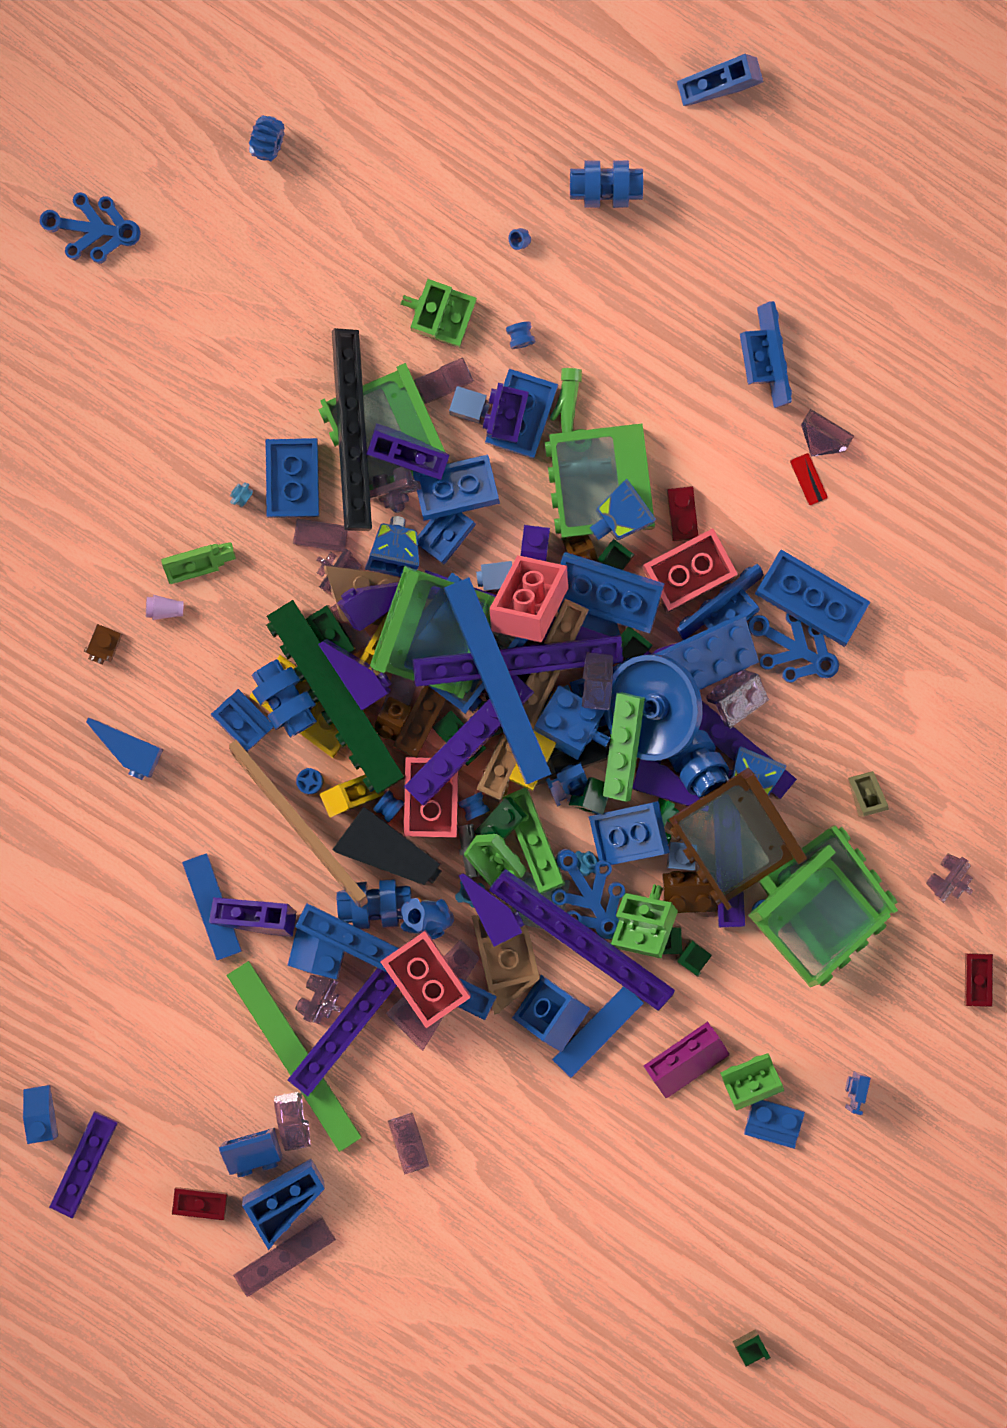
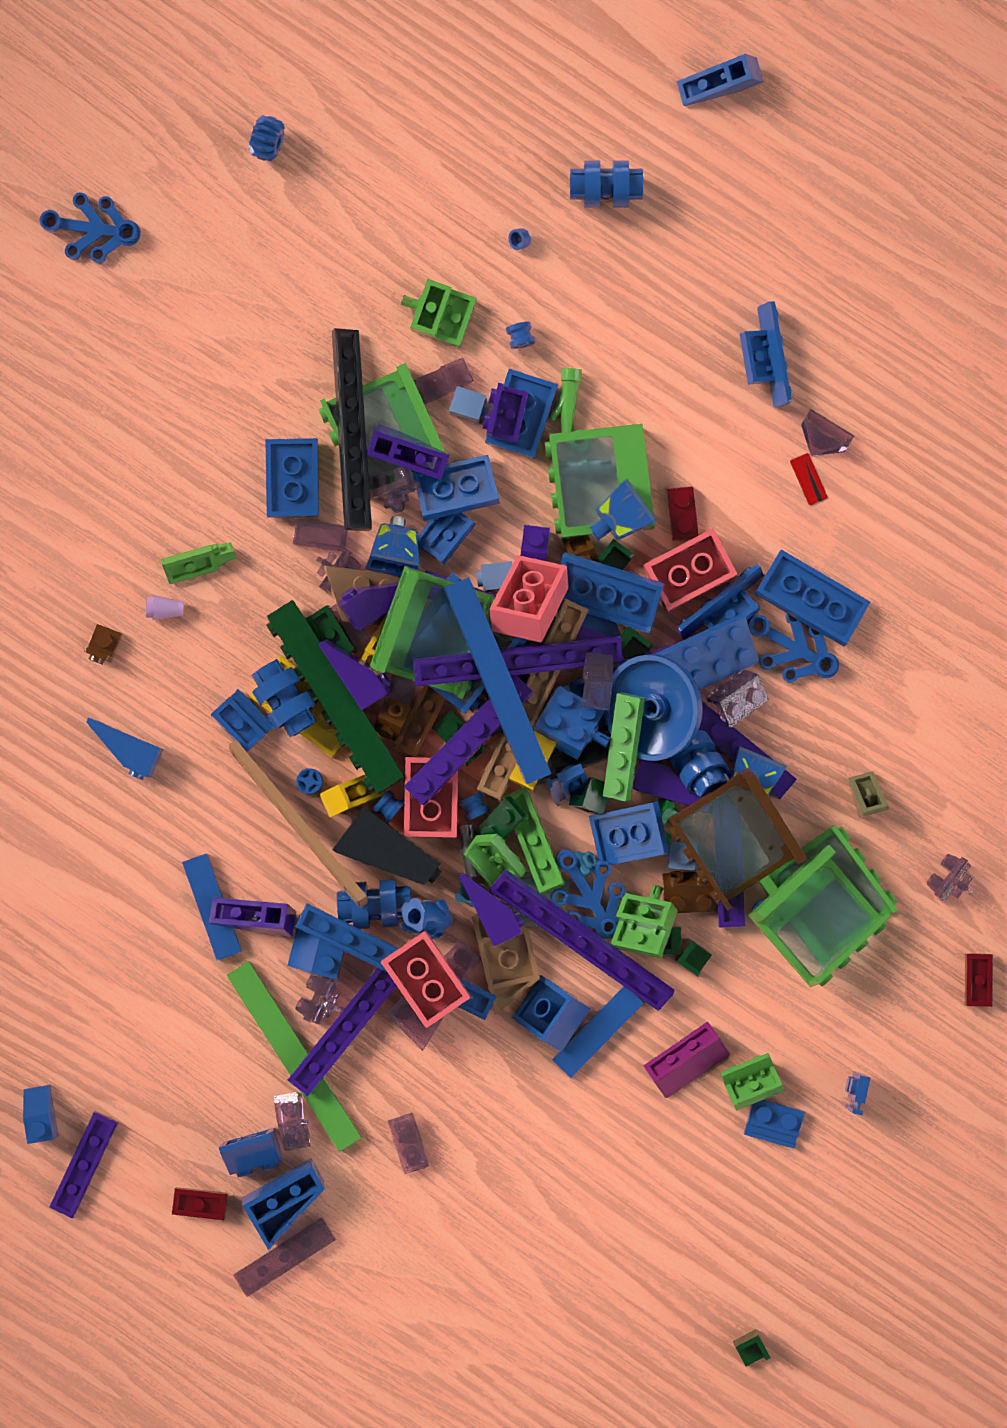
dark azure plate [230,482,253,507] -> none

